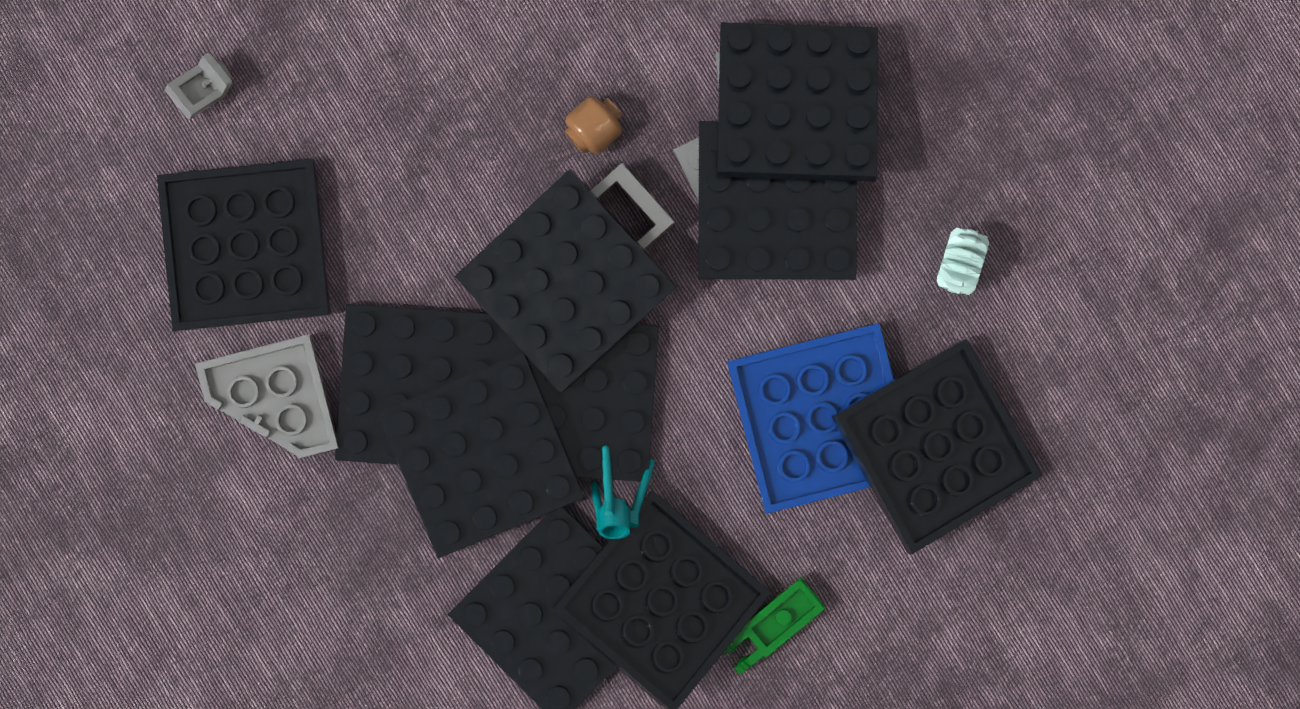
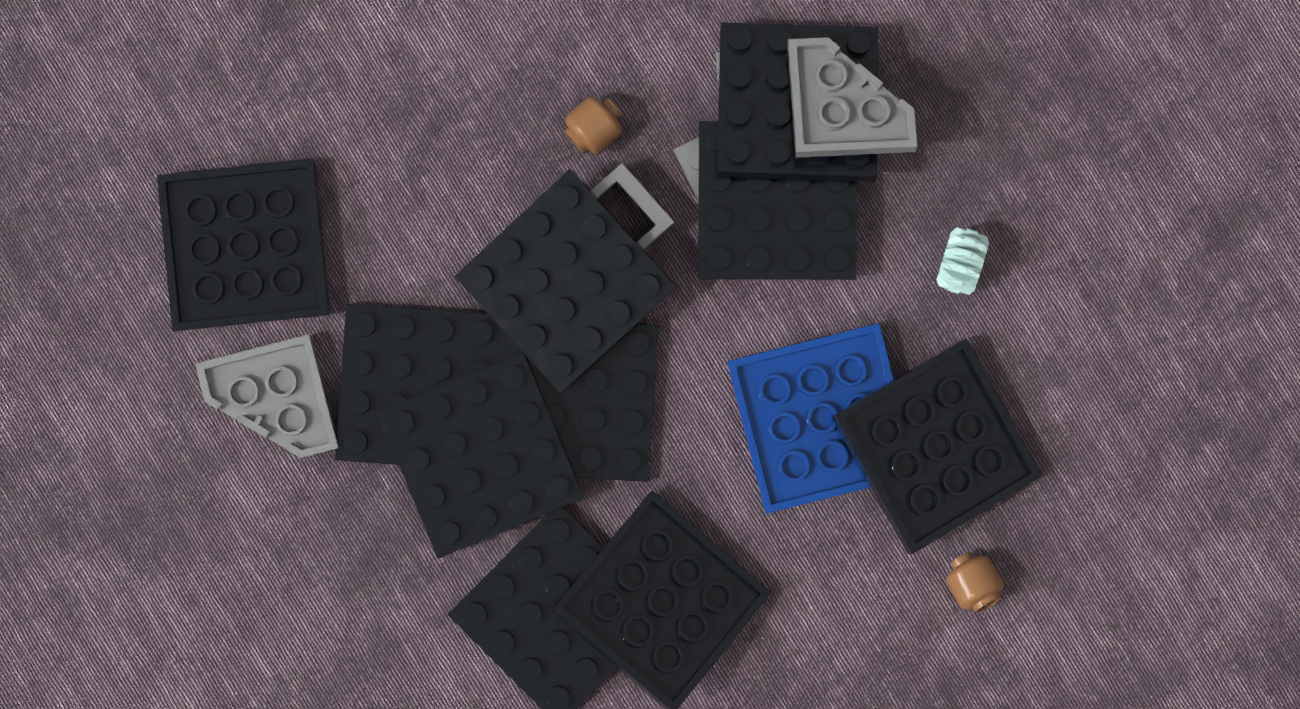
light grey bracket [165,53,232,121] -> none
teal plant [590,445,655,539] -> none
green hinge [722,576,826,674] -> none
none -> light grey plate [787,37,918,158]
none -> medium nougat head [946,552,1005,613]

